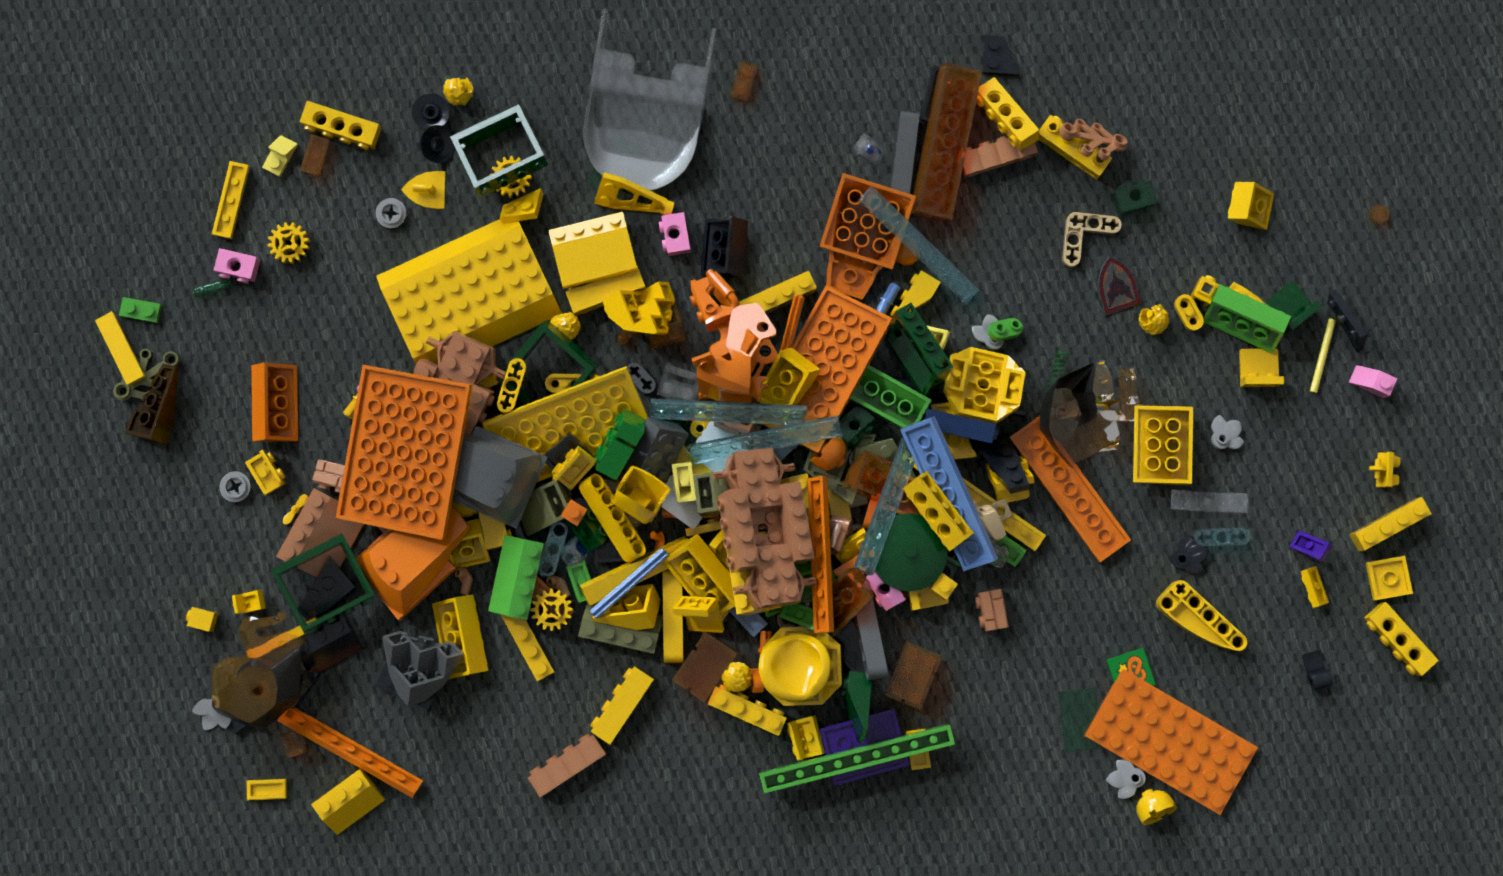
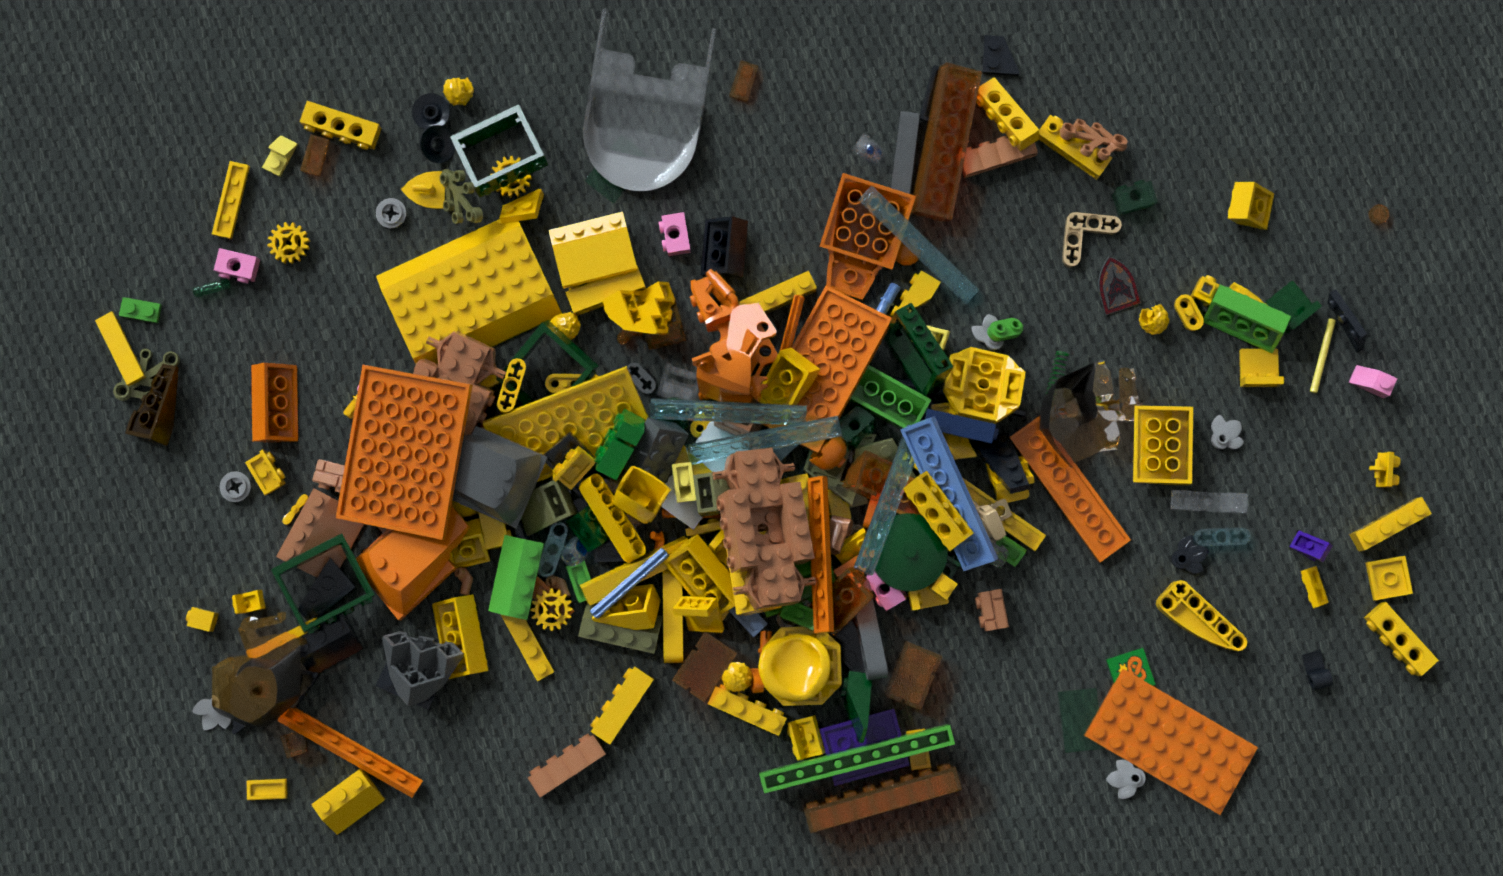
orange plate [560,499,587,526] -> none
yellow plate [594,172,674,215] -> none
yellow cylinder [1136,789,1177,825] -> none
none -> olive plant [440,169,483,224]
none -> clear orange brick [803,763,962,833]

